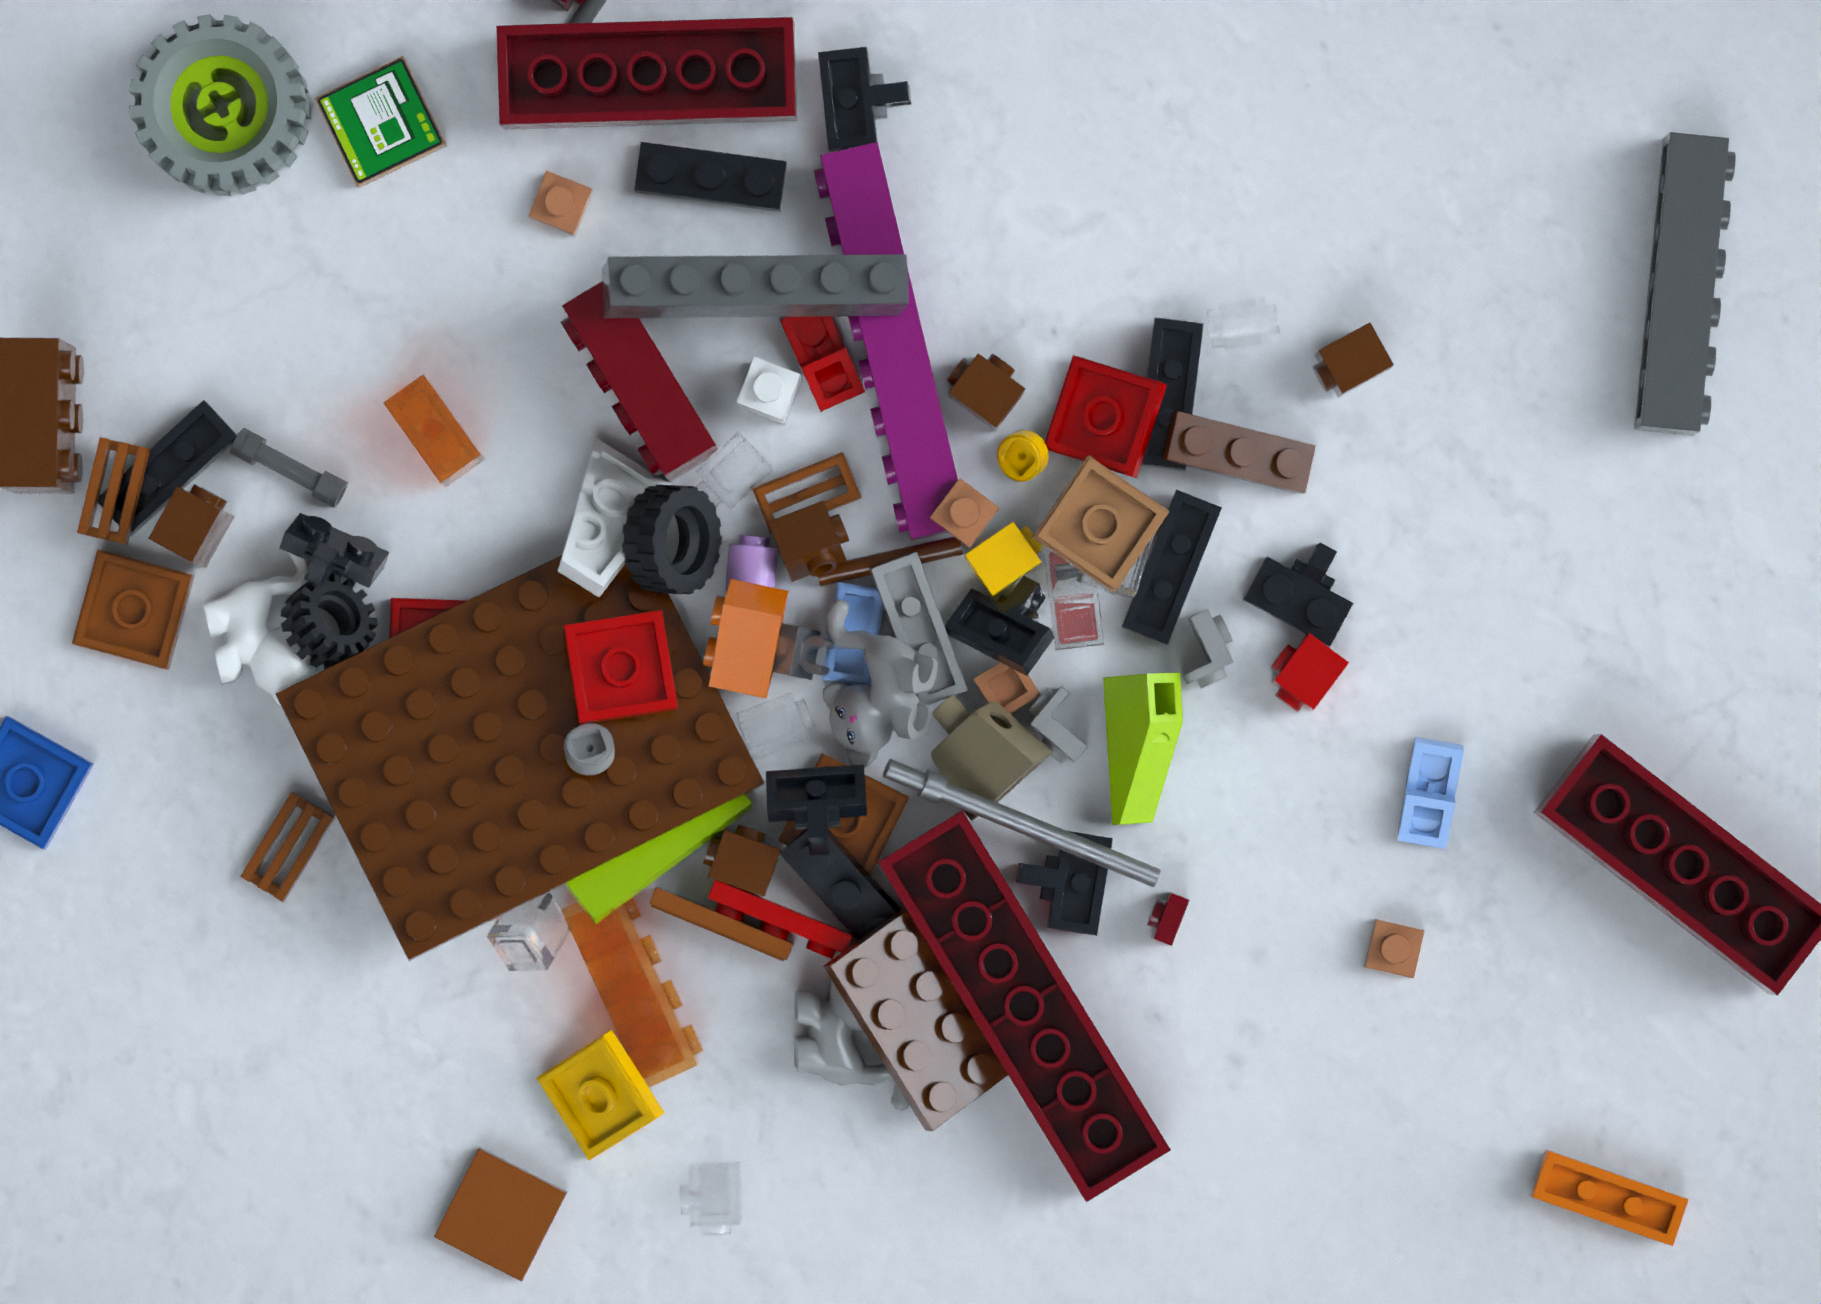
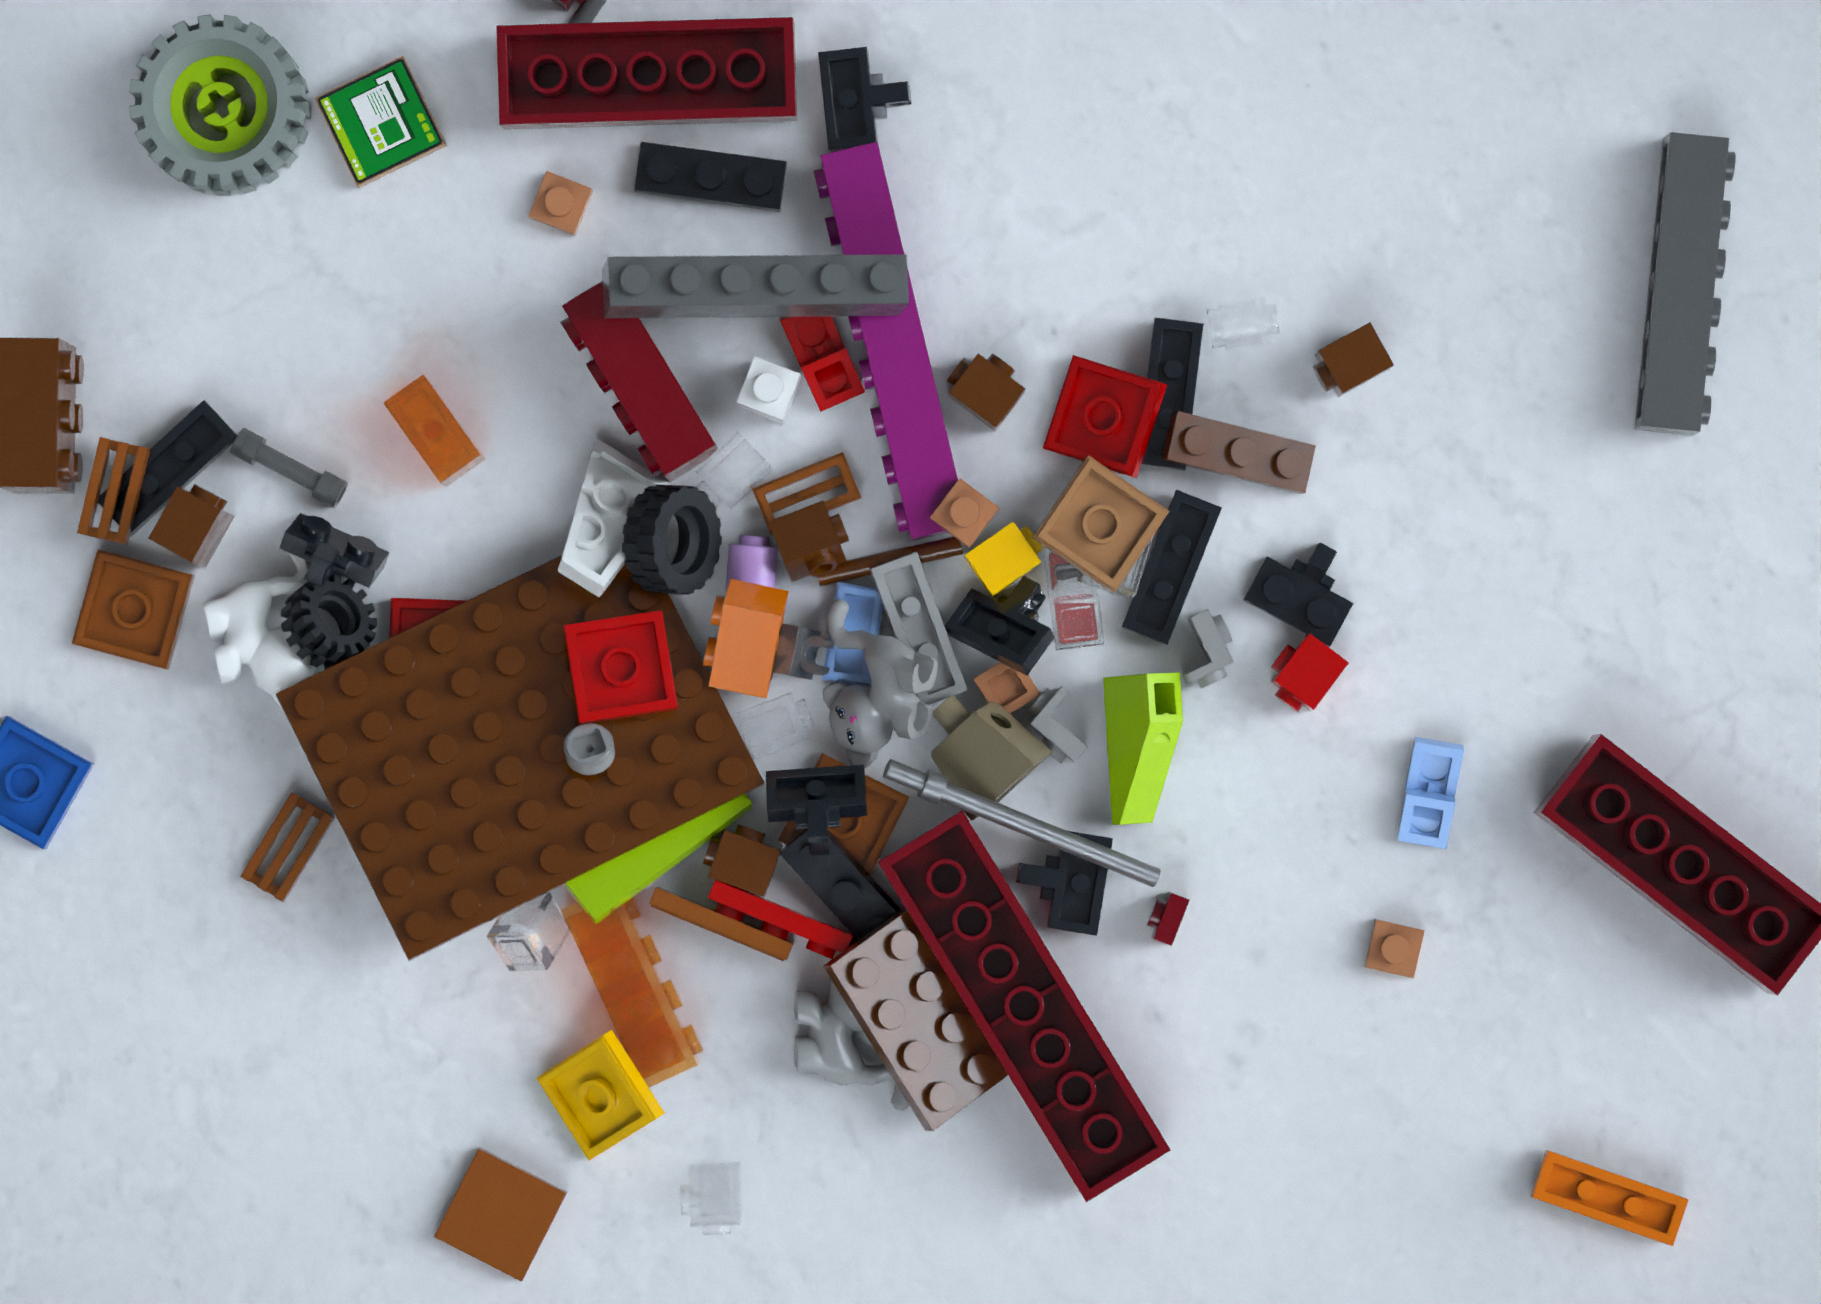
yellow tile [997,430,1049,482] -> none

